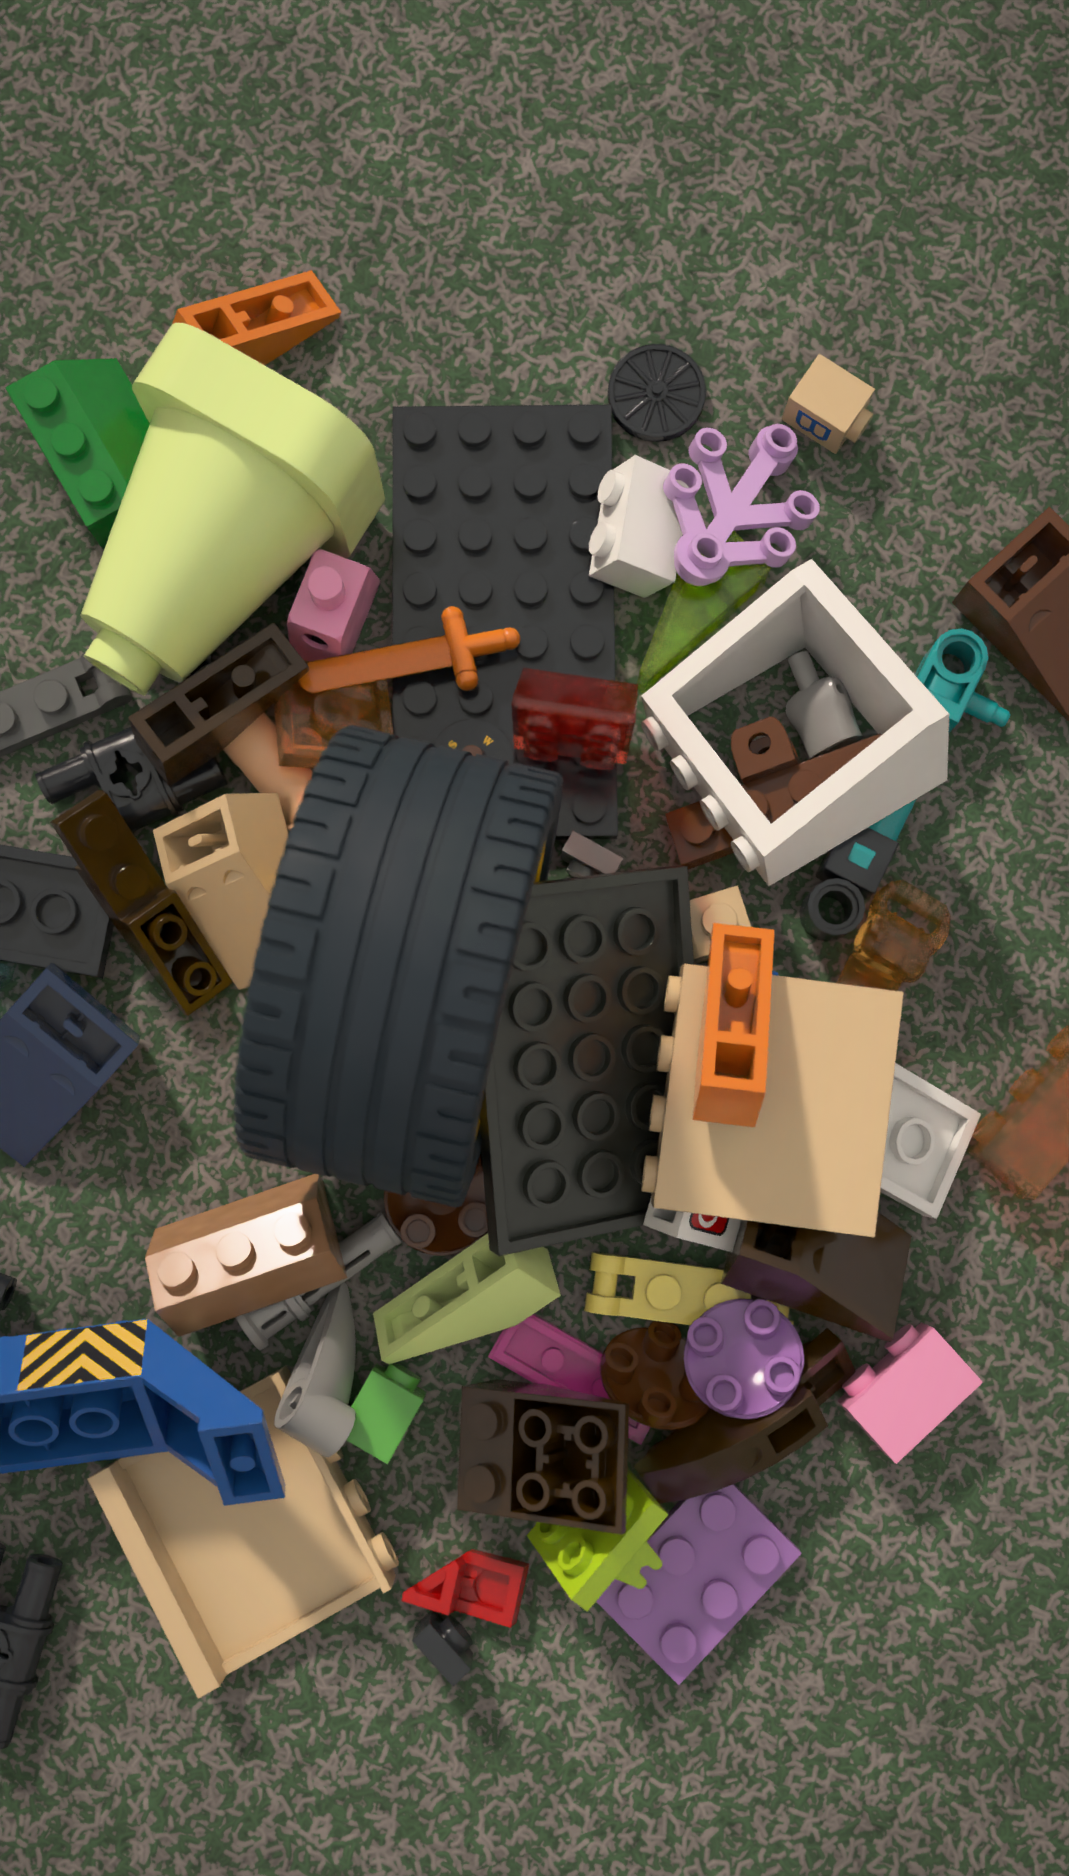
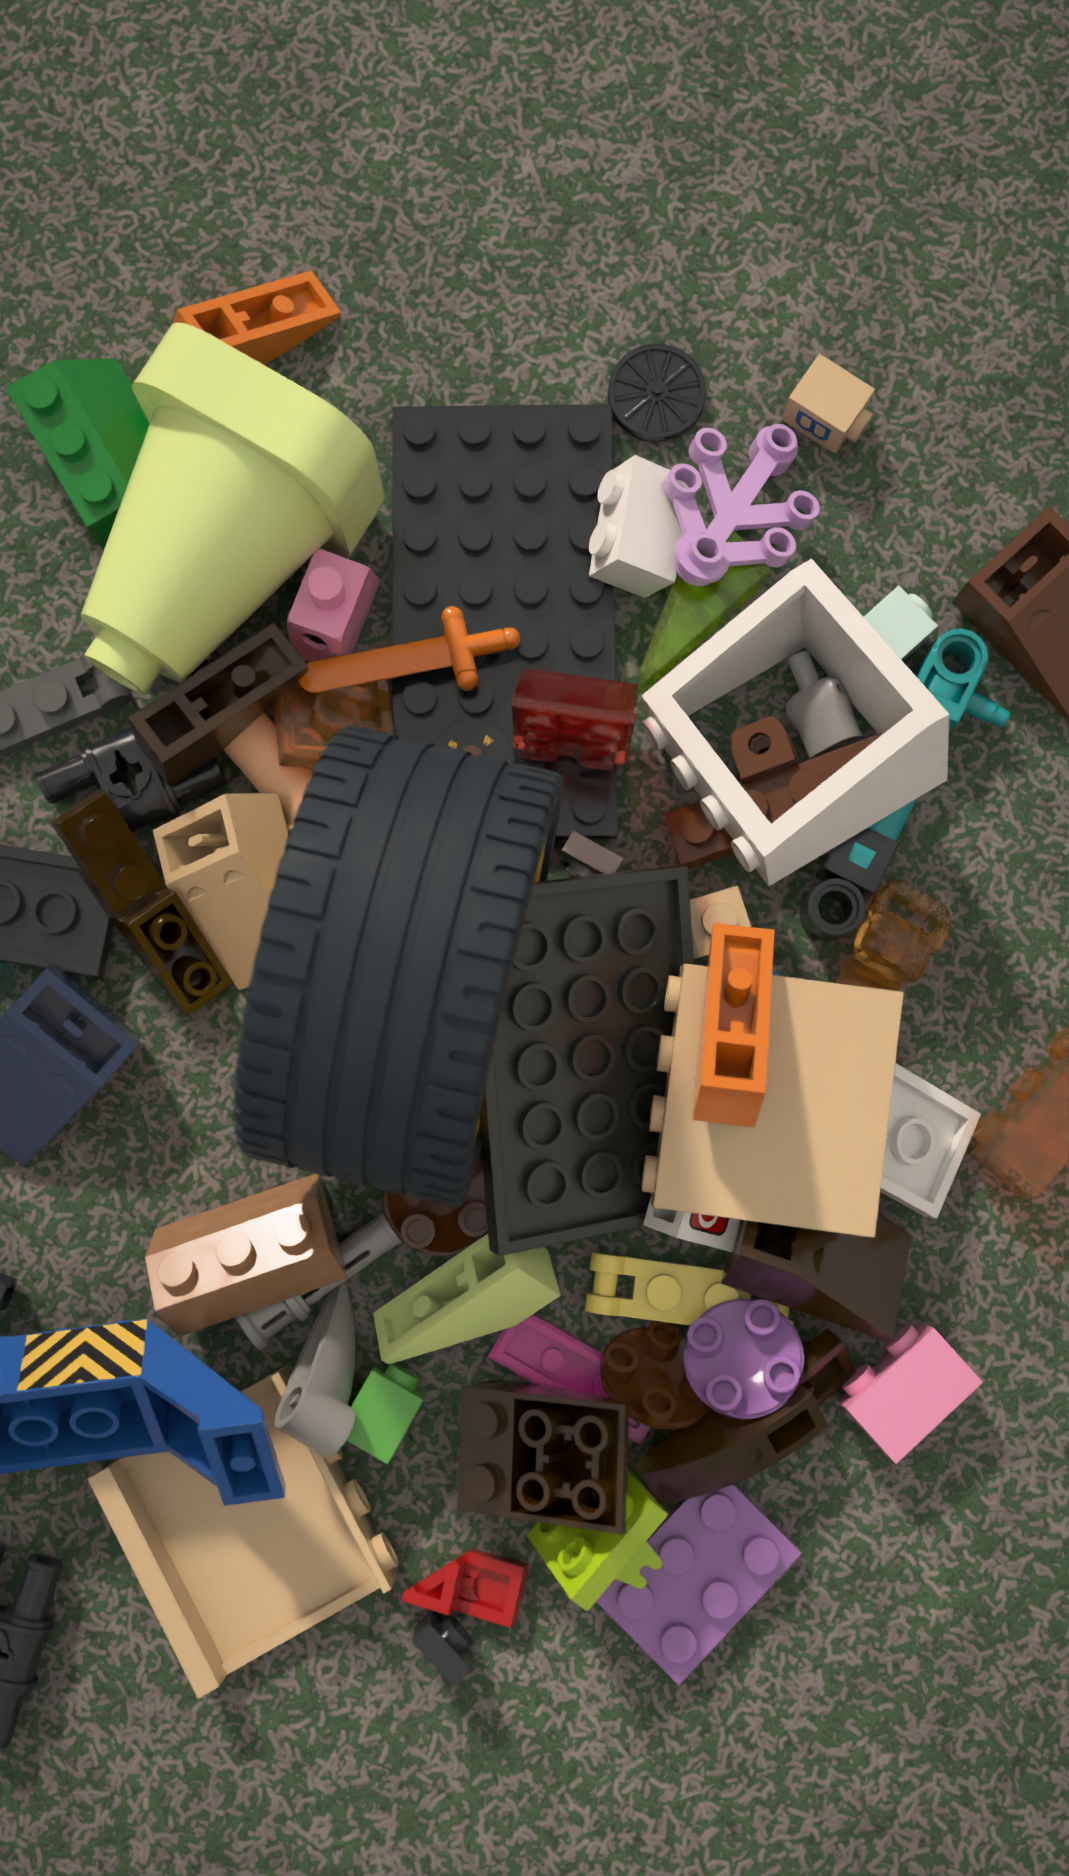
none -> light aqua brick [864,585,938,662]

